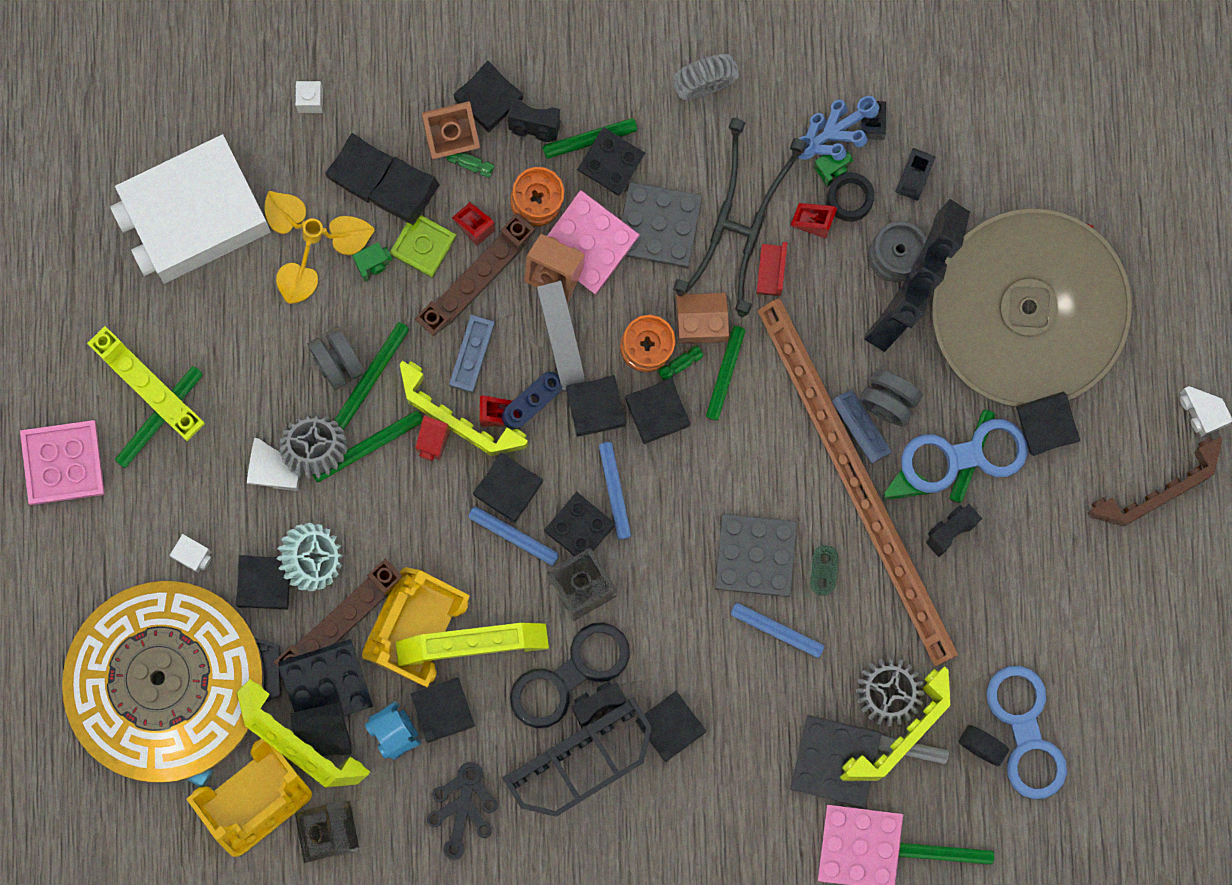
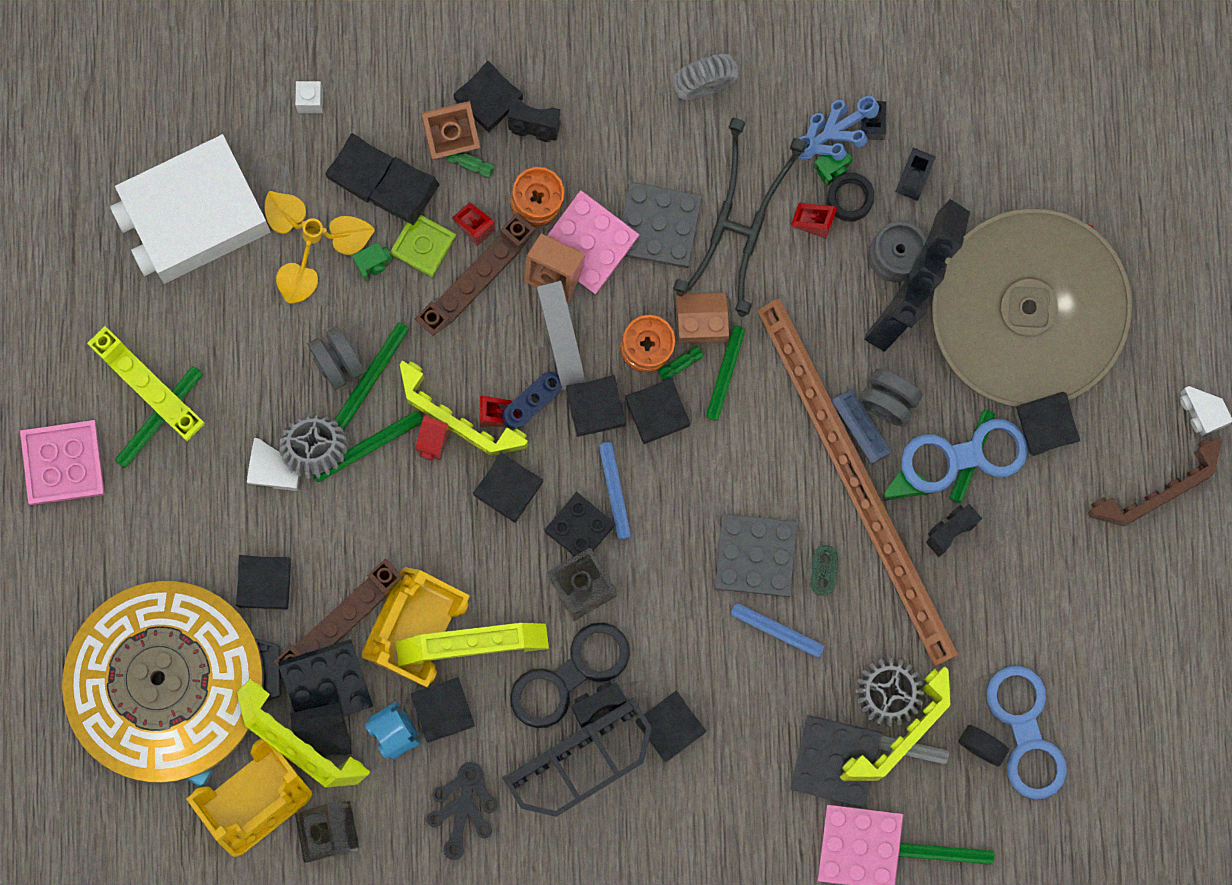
white brick [170,534,212,574] -> none
light aqua gear [276,523,343,591] -> none
sand blue plate [449,315,495,393] -> none
medium blue axle [469,506,559,565] -> none
green axle [543,118,637,159] -> none
black brick [577,127,645,196] -> none
red panel [756,242,787,297] -> none

